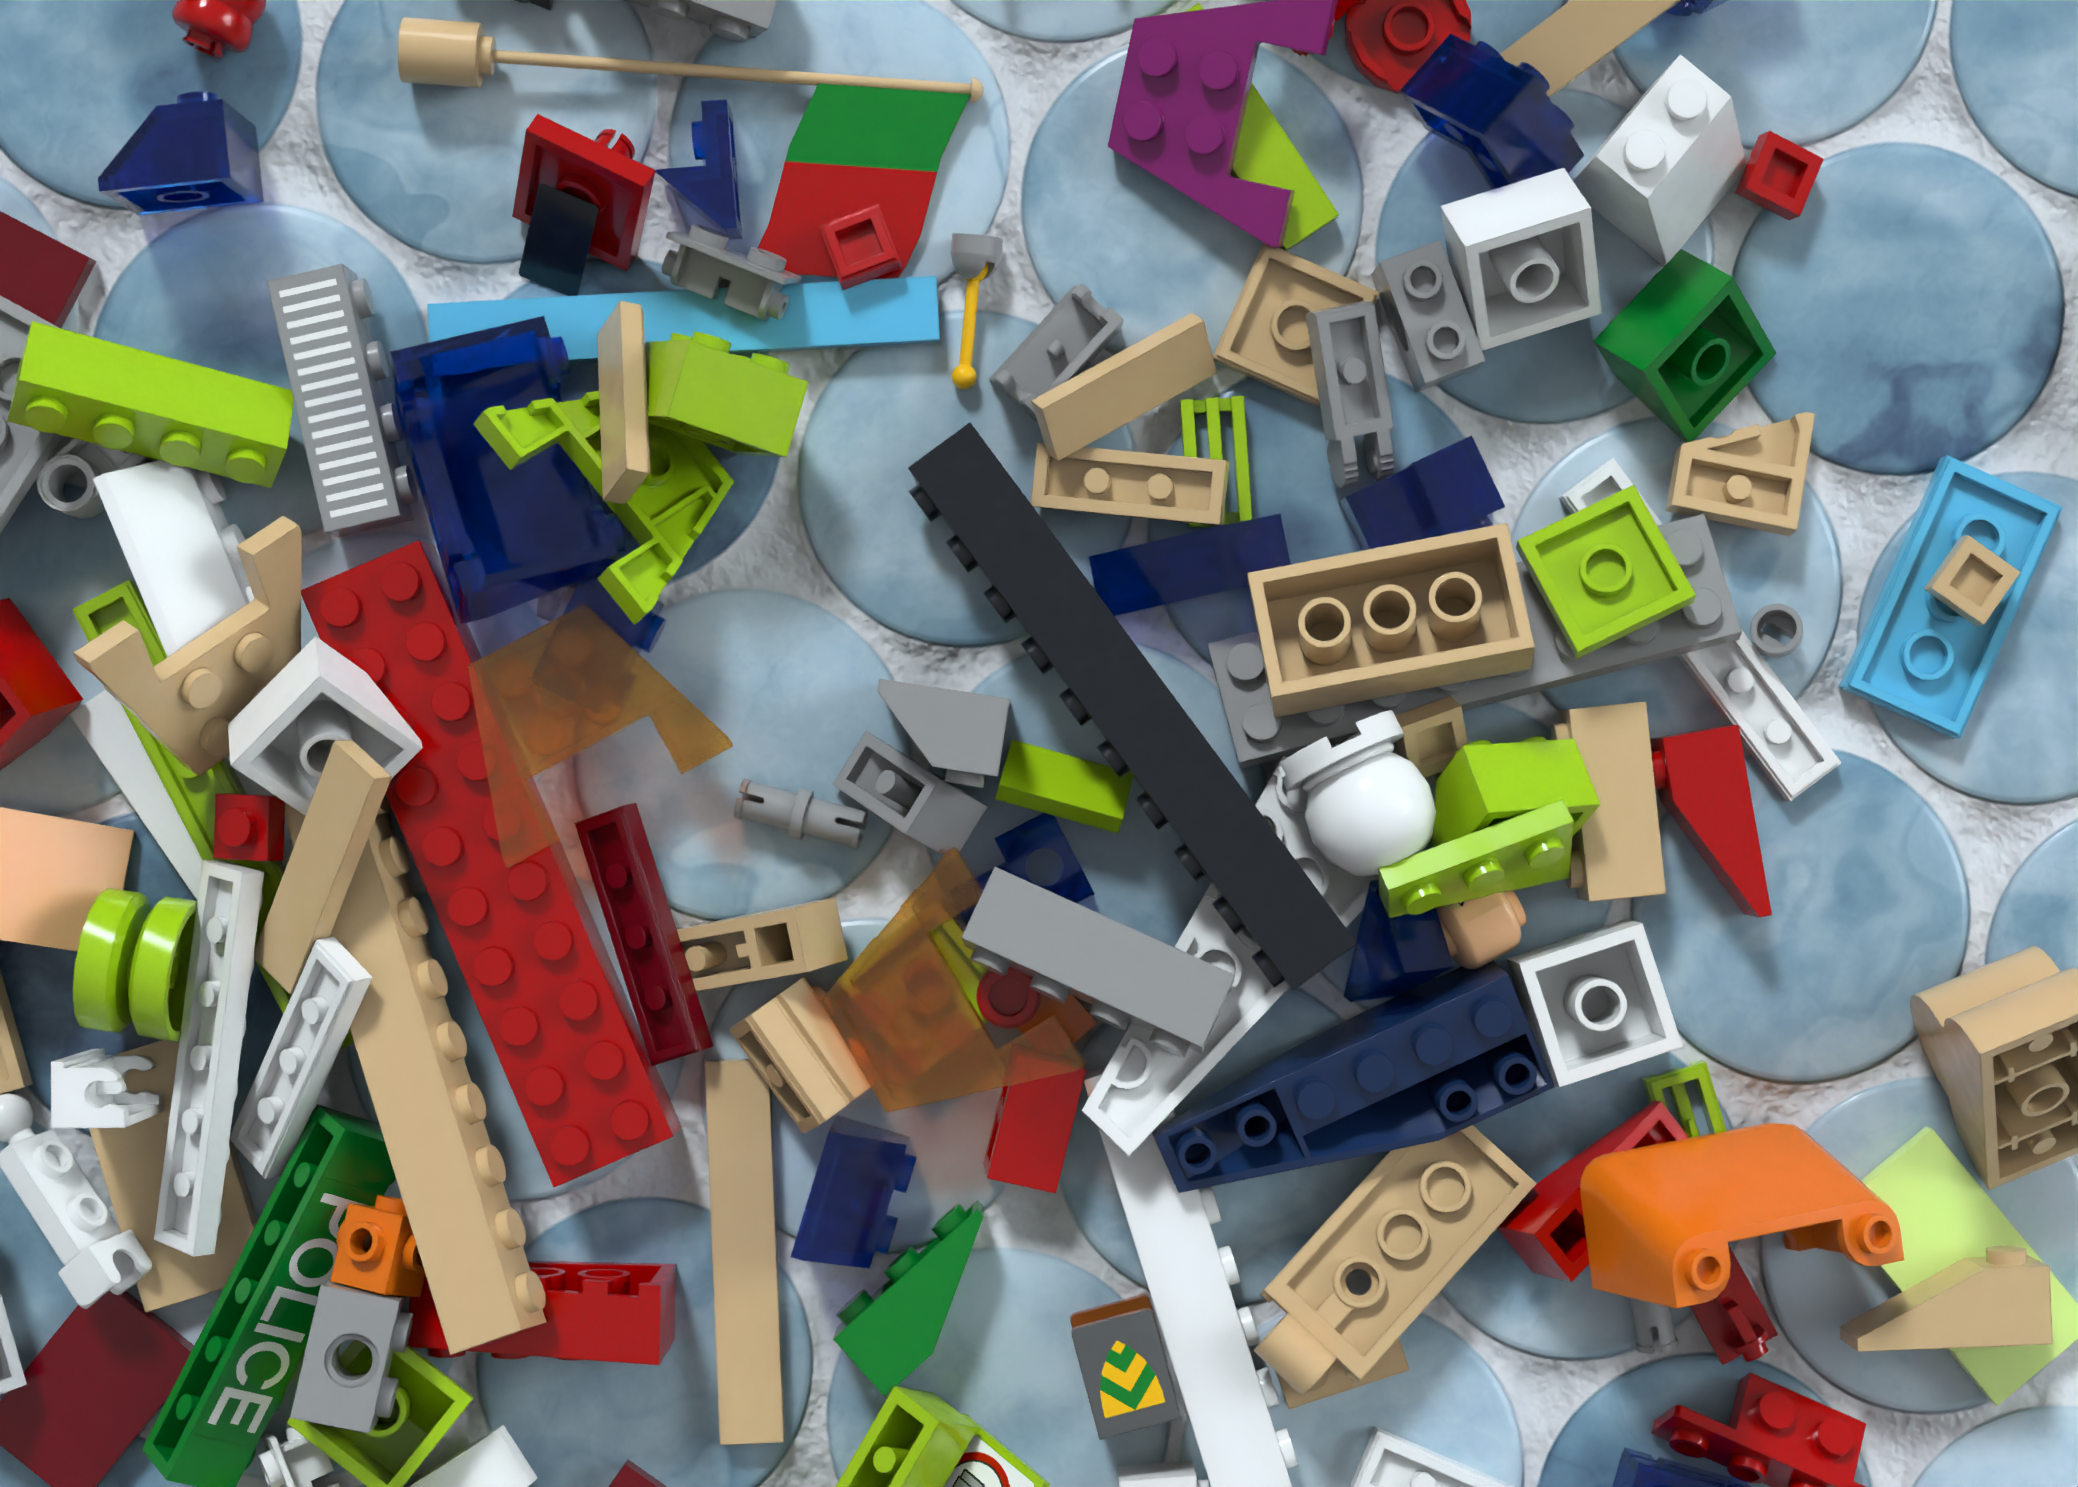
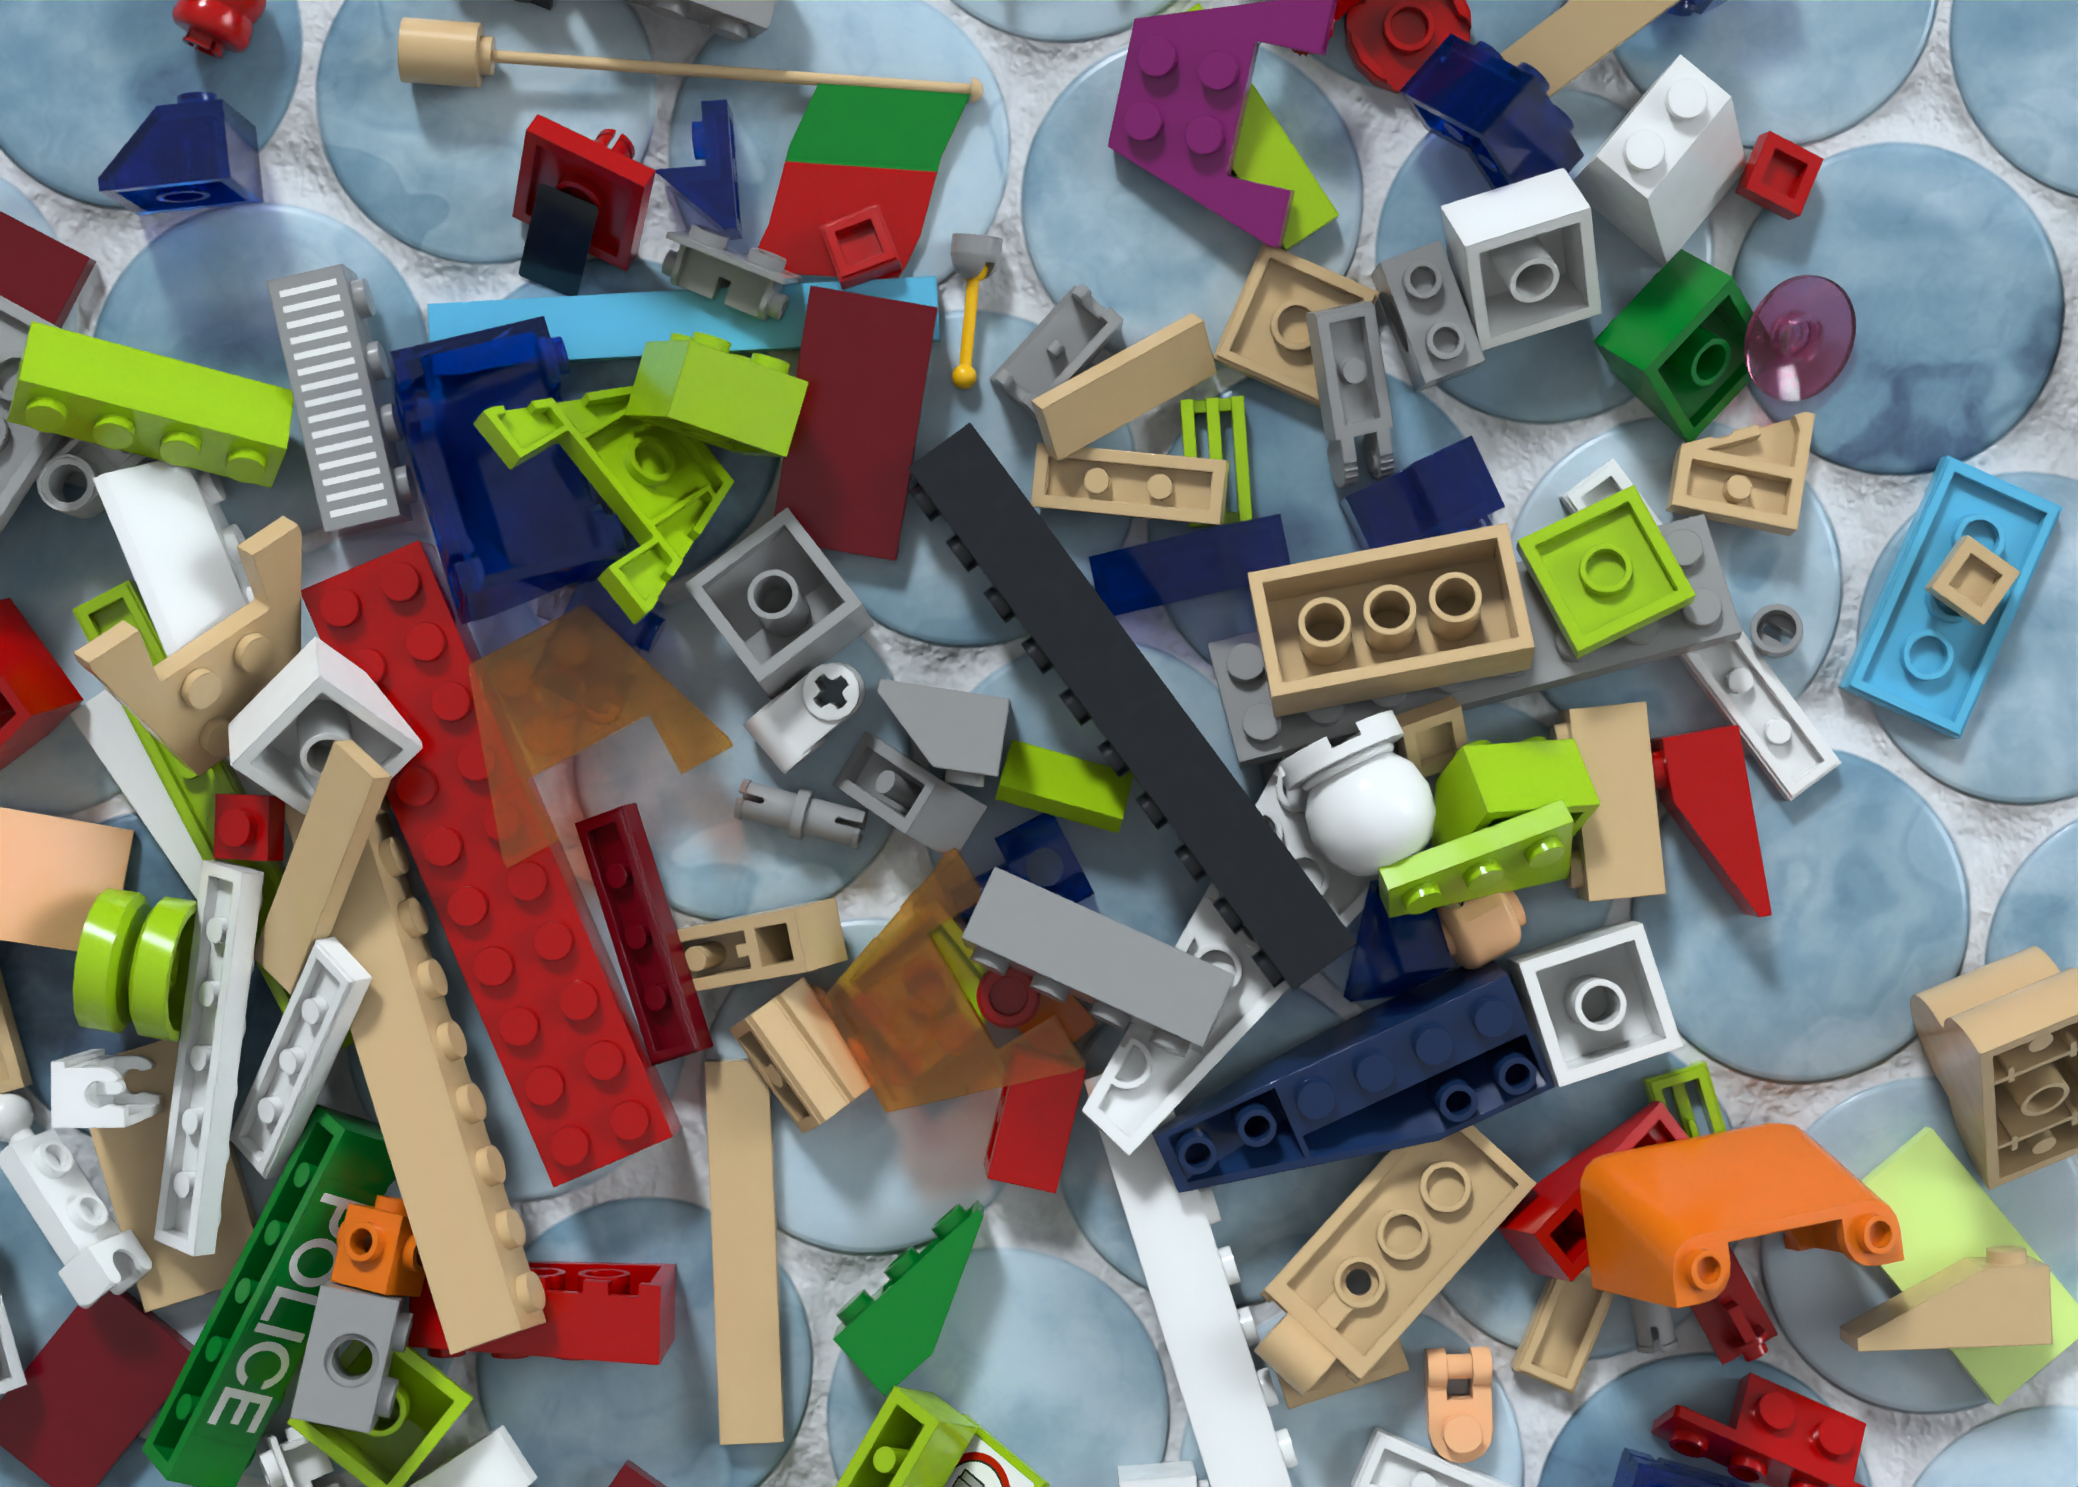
tan tile [597,301,650,504] -> none
clear blue slope [791,1115,917,1269] -> none
piece [1070,1294,1181,1440] -> none
none -> light grey slope [684,507,874,700]
none -> white piece [743,662,866,775]
none -> dark red tile [774,285,938,561]
none -> light nougat plate [1424,1346,1493,1463]
none -> tan tile [1511,1265,1615,1394]
none -> clear pink dish [1744,274,1856,401]

